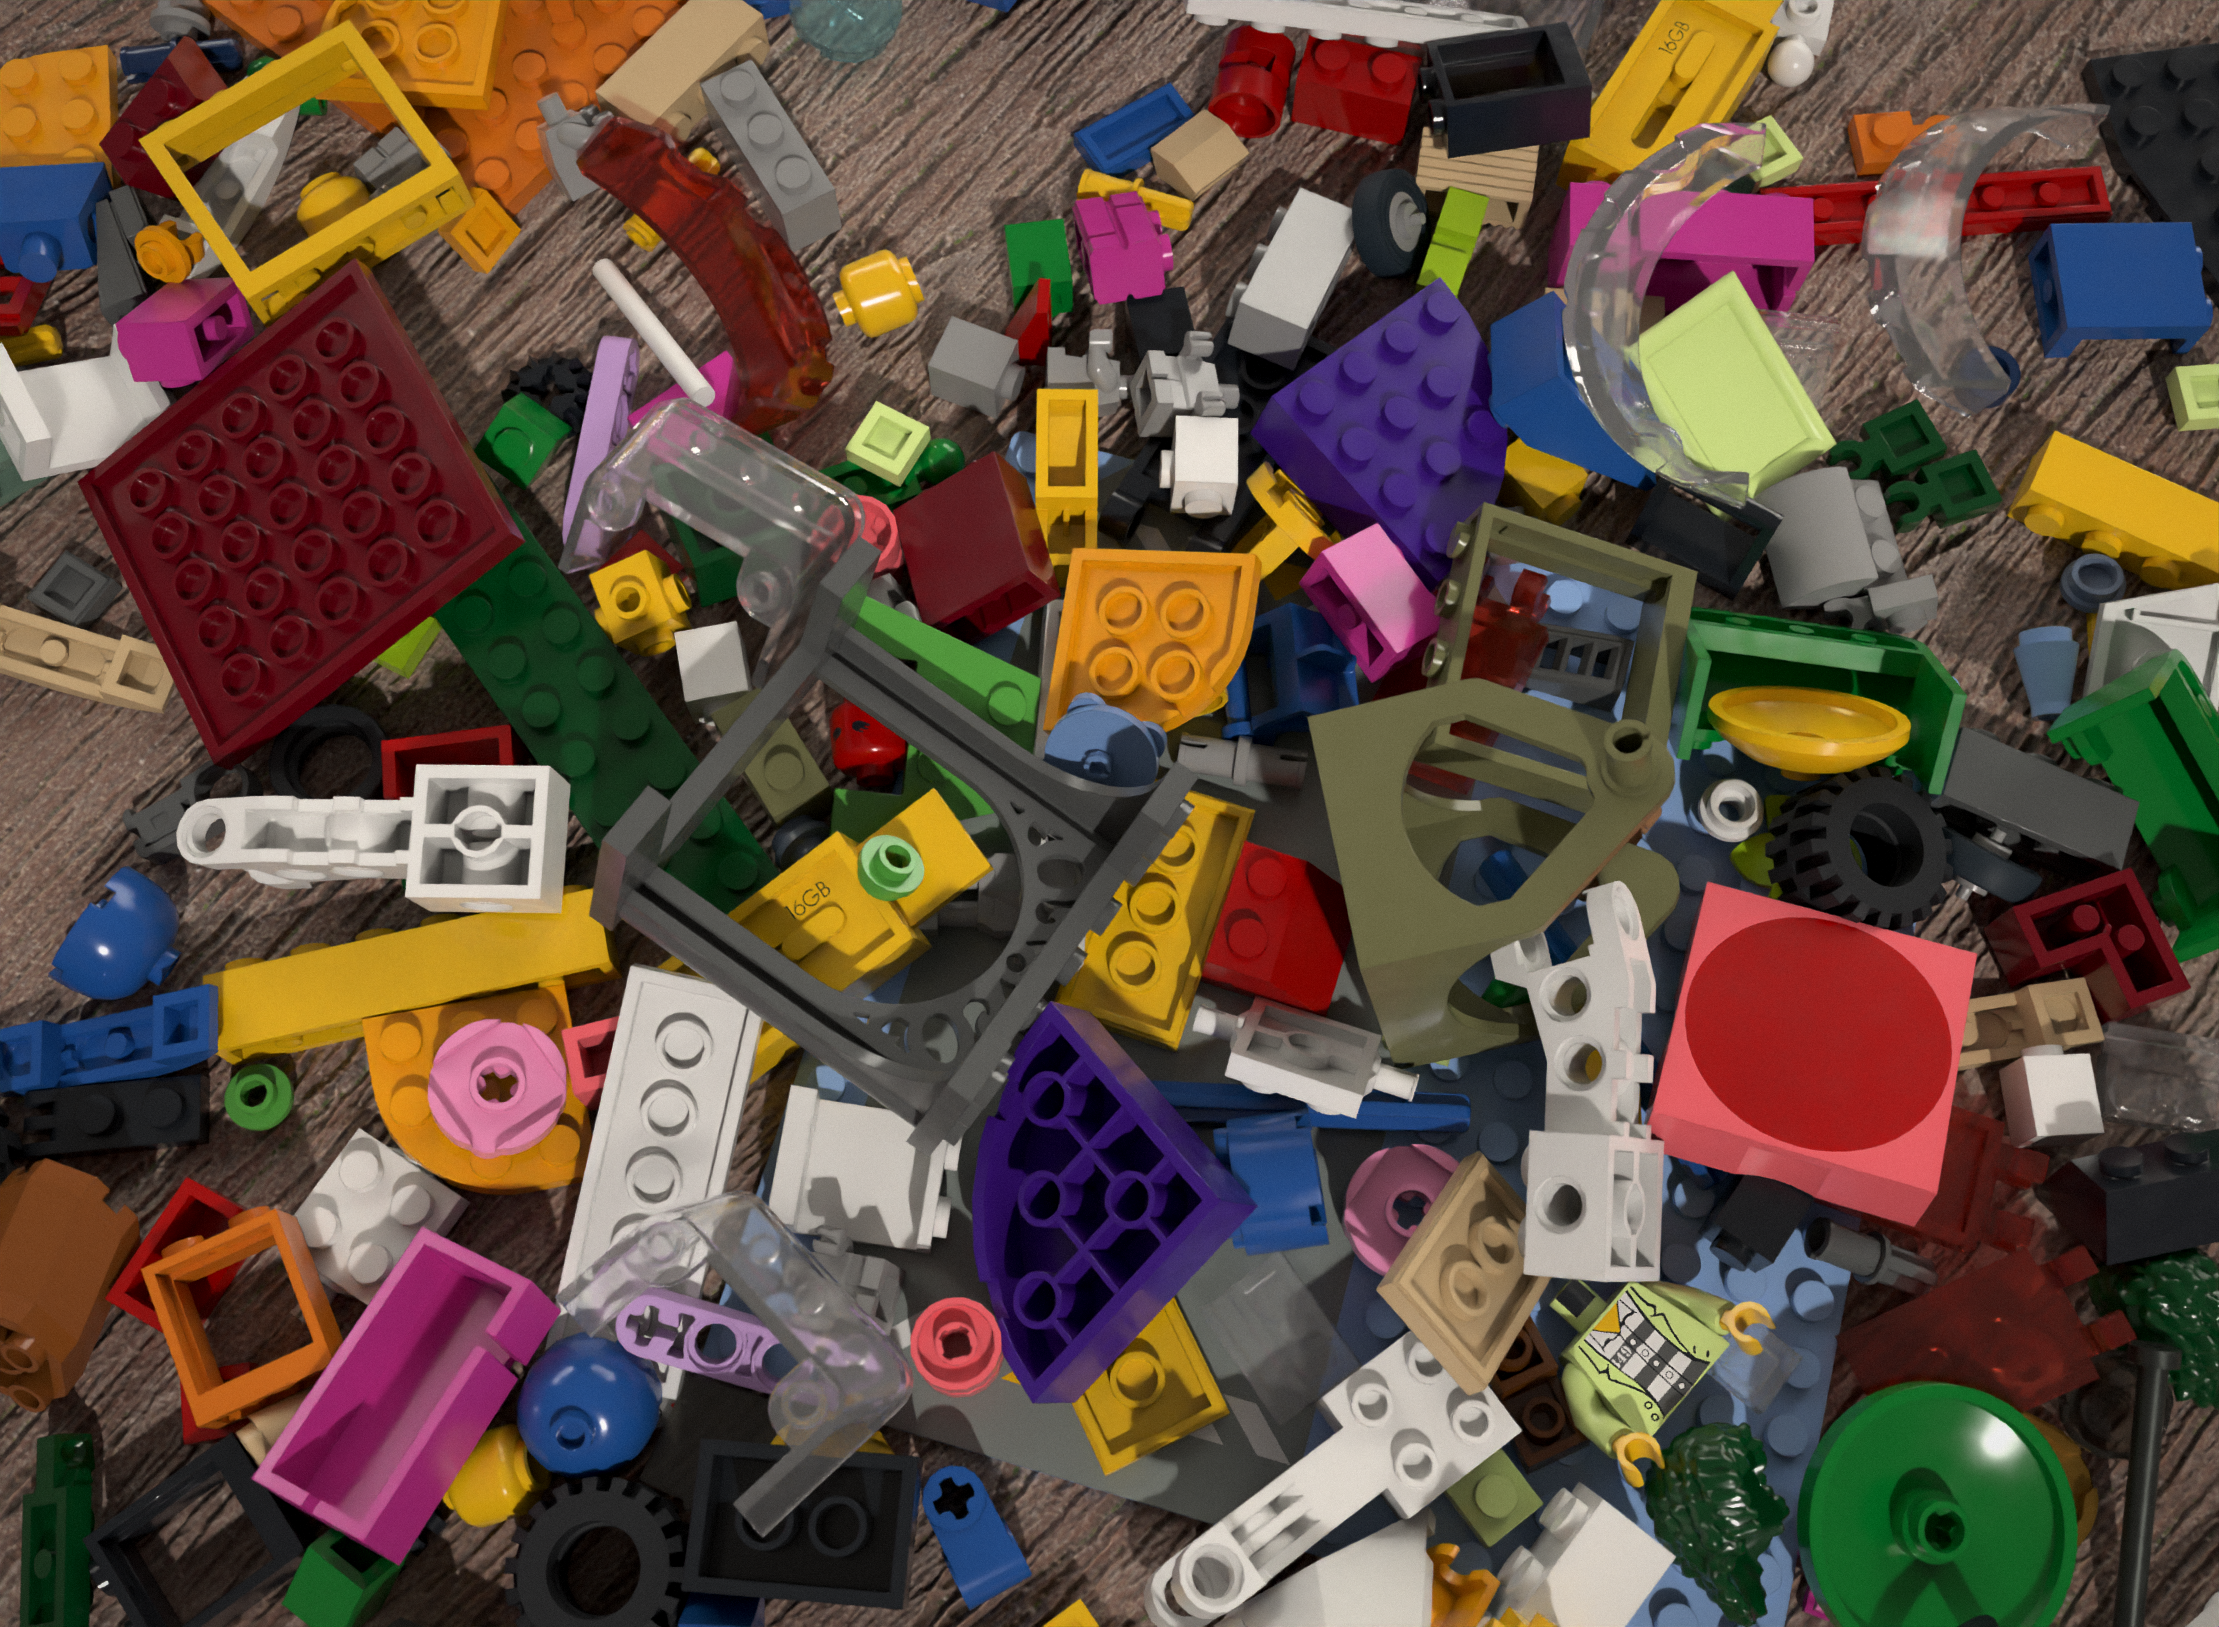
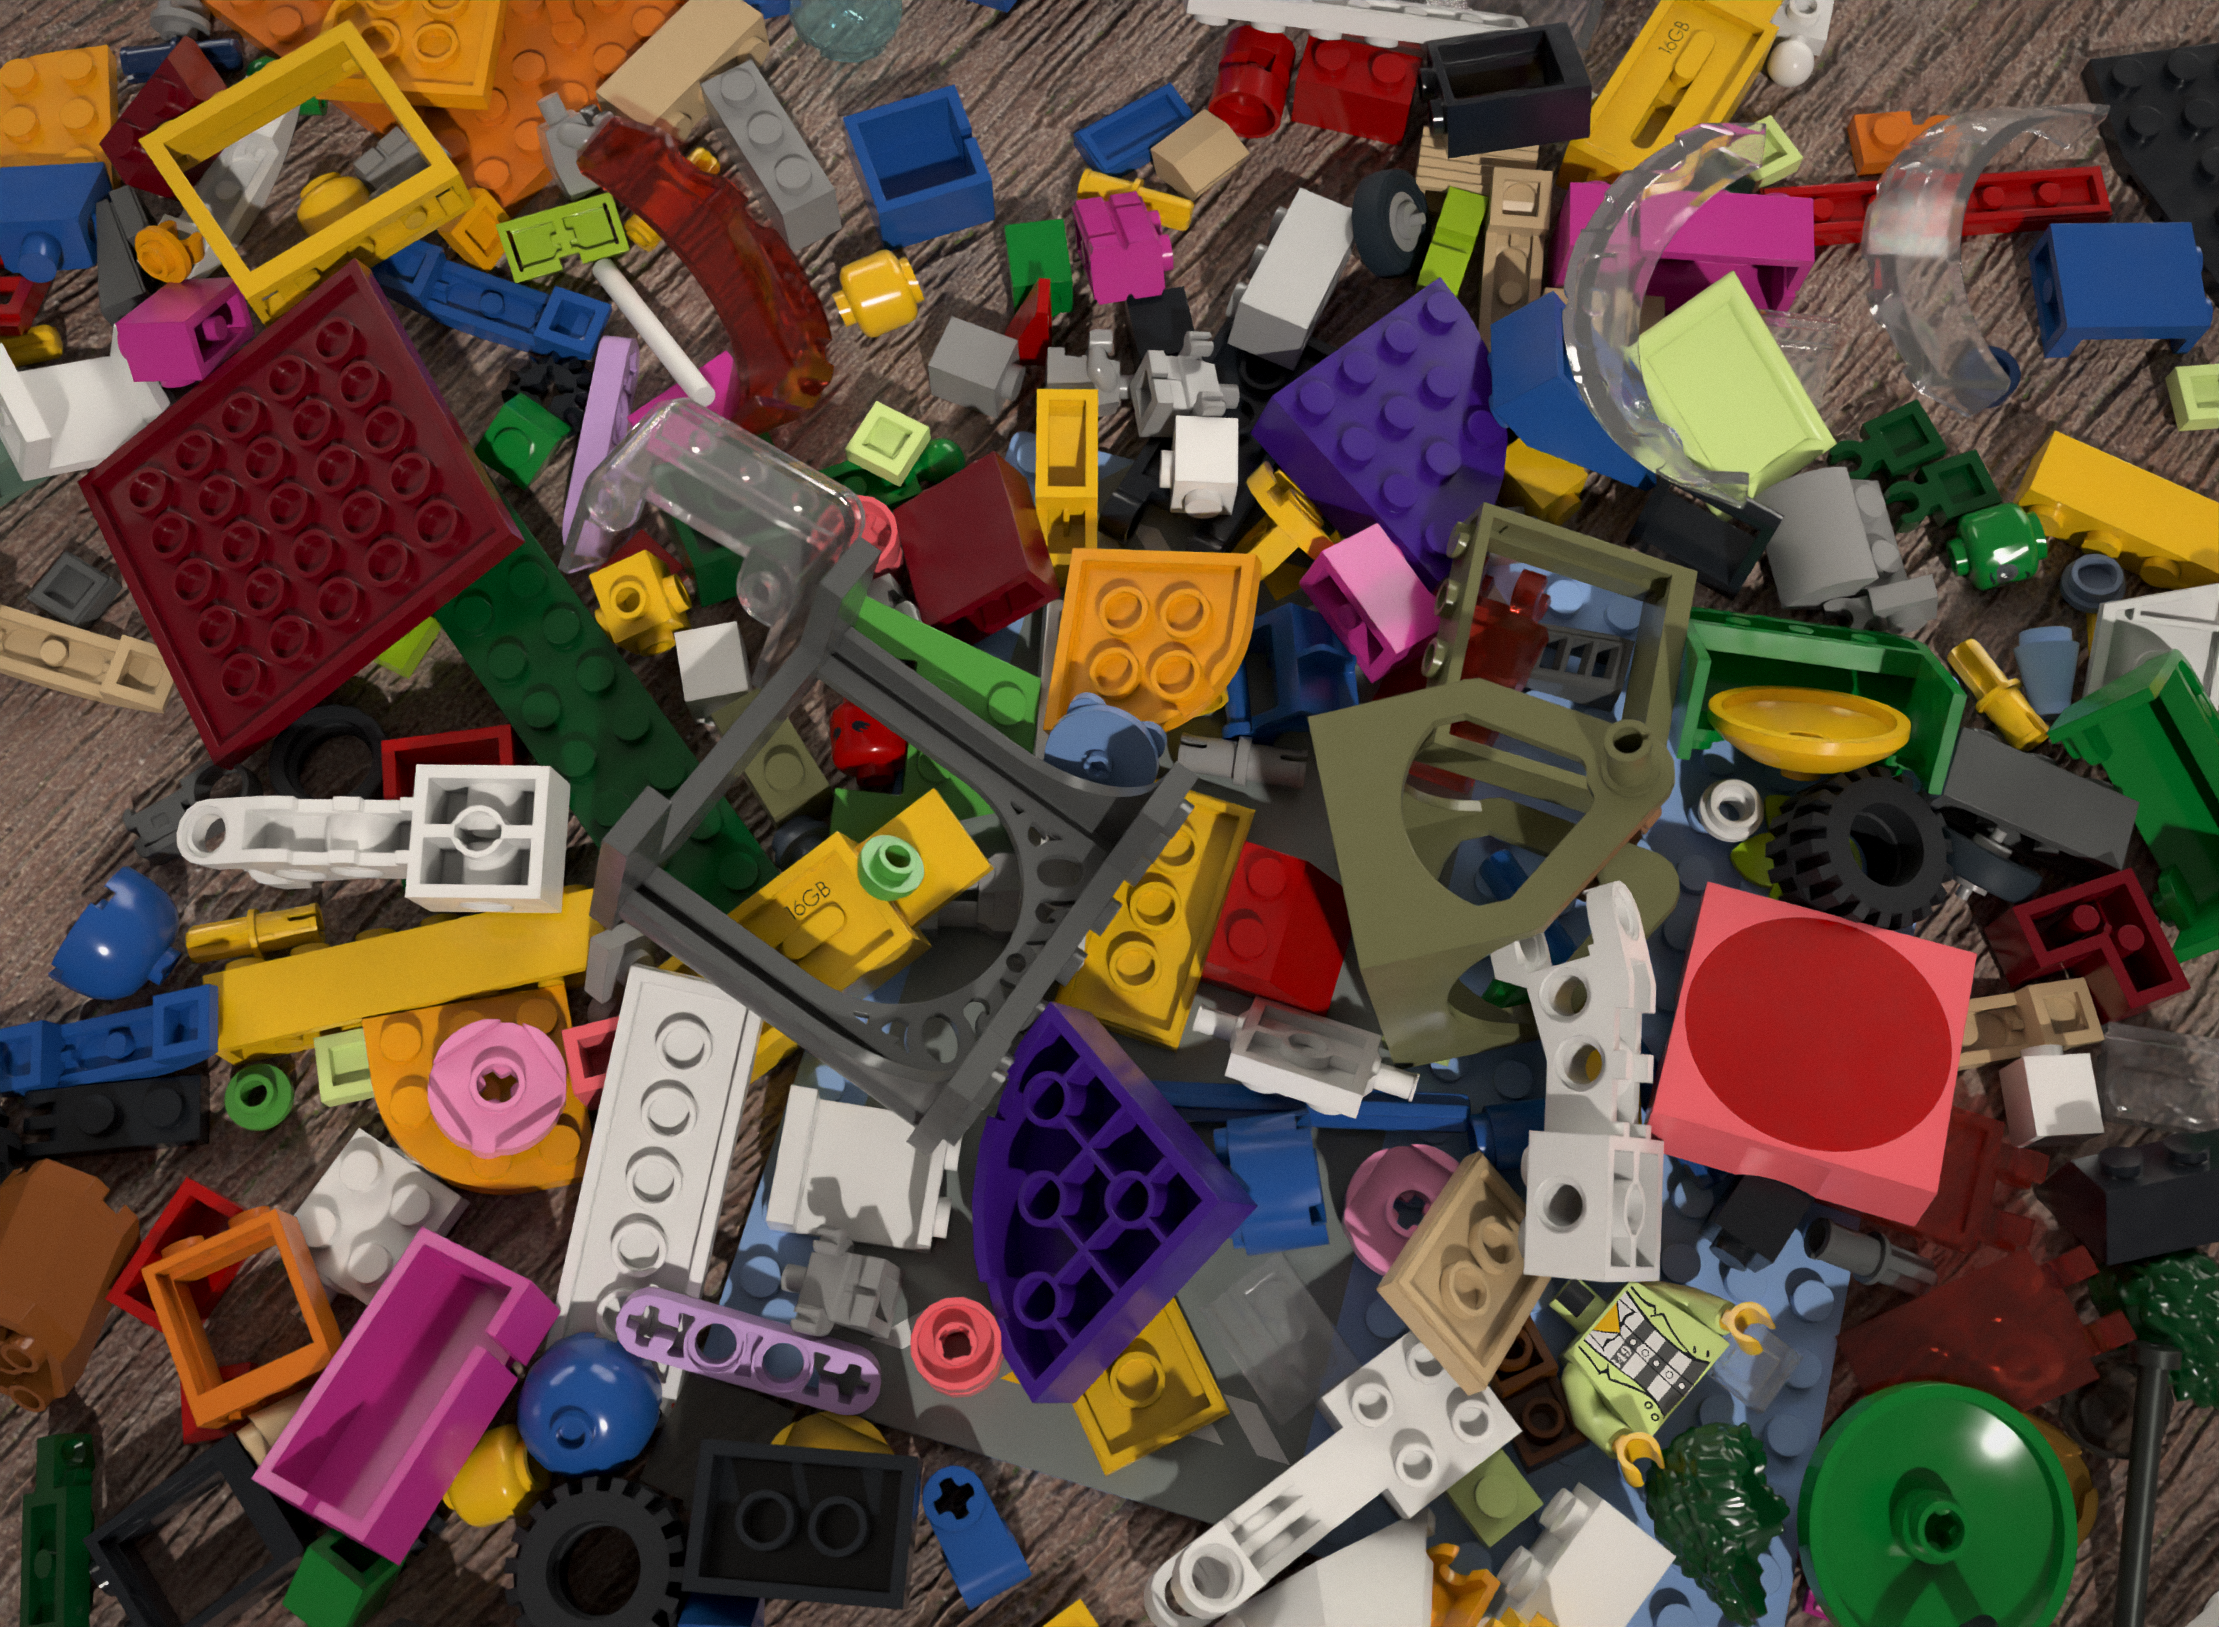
clear windscreen [555,1190,913,1538] -> none
none -> yellow axle [186,902,326,963]
none -> yellowish green plate [313,1028,375,1107]
none -> blue slope [370,240,613,360]
none -> lime piece [496,192,631,284]
none -> light grey plate [584,922,657,1023]
none -> blue piece [842,84,995,251]
none -> blue brick [1467,1098,1545,1172]
none -> tan slope [1476,166,1553,353]
none -> green head [1946,502,2048,591]
none -> yellow axle [1947,638,2050,752]

